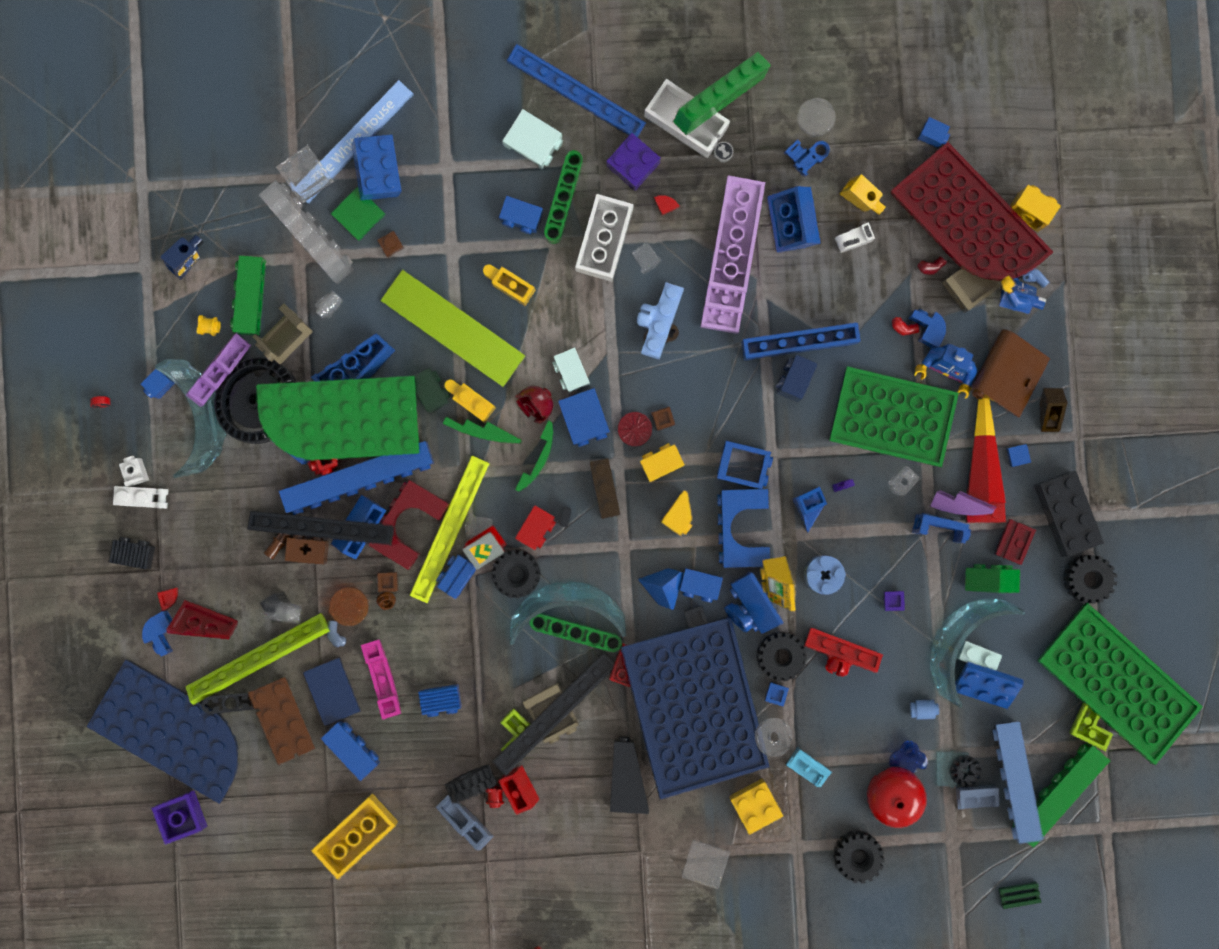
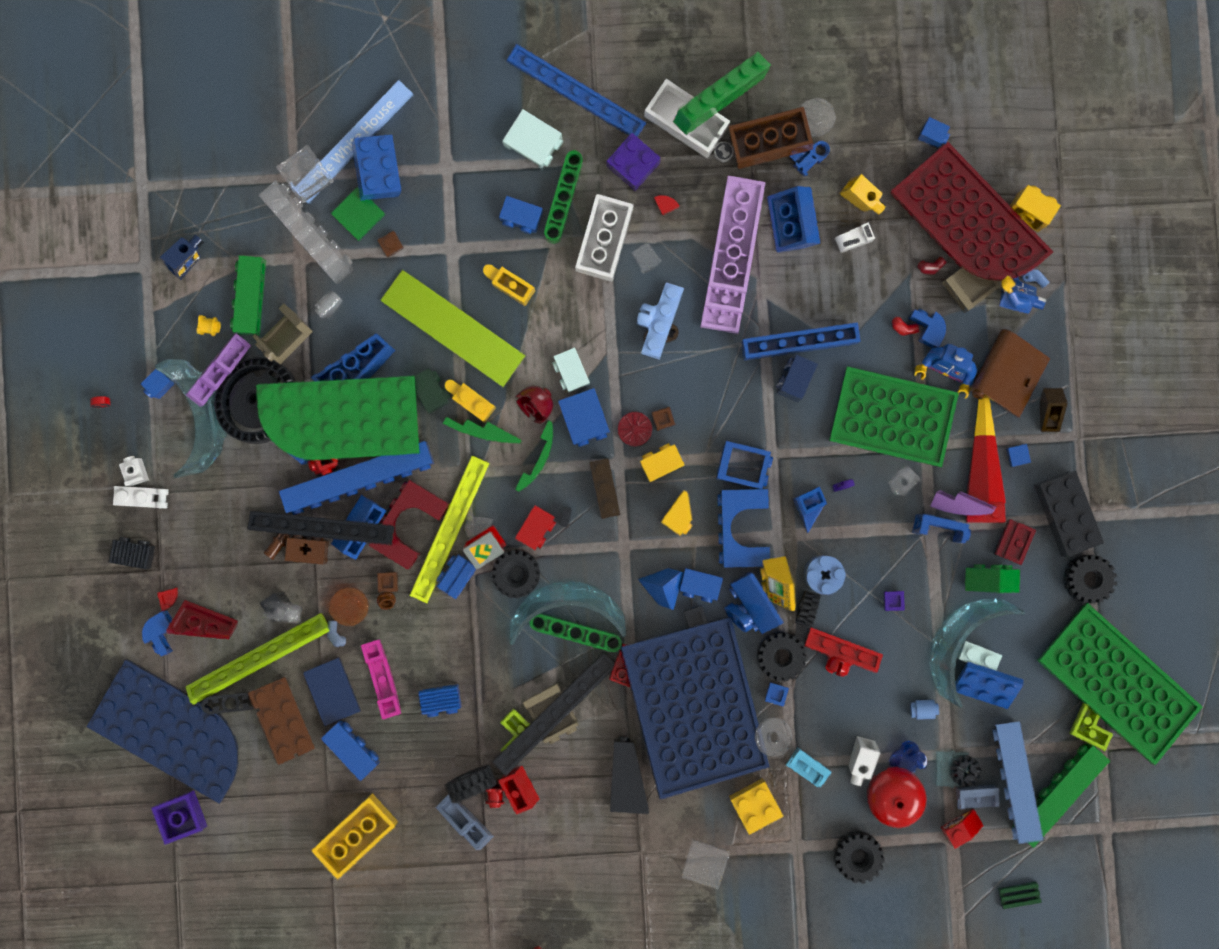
none -> reddish brown brick [729,107,813,169]
none -> black tyre [795,590,821,628]
none -> white torso [849,736,880,786]
none -> red slope [940,808,984,849]

